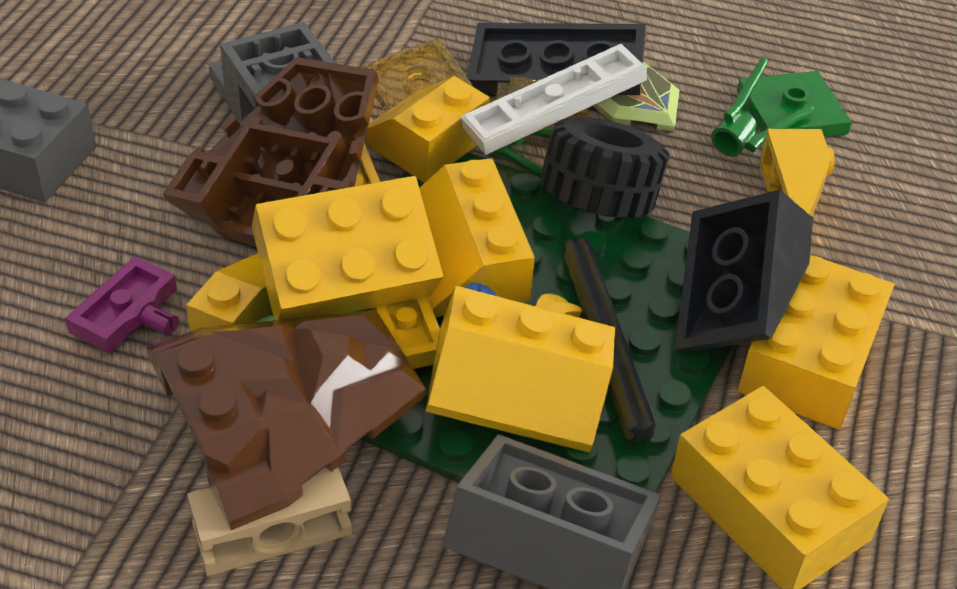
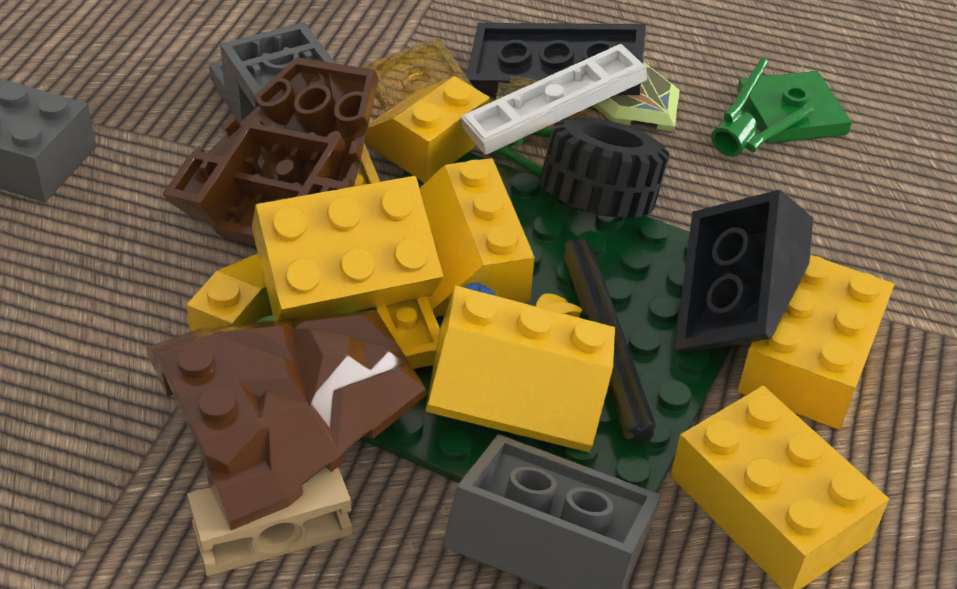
magenta plate [65,256,179,354] -> none
yellow slope [759,129,835,216] -> none

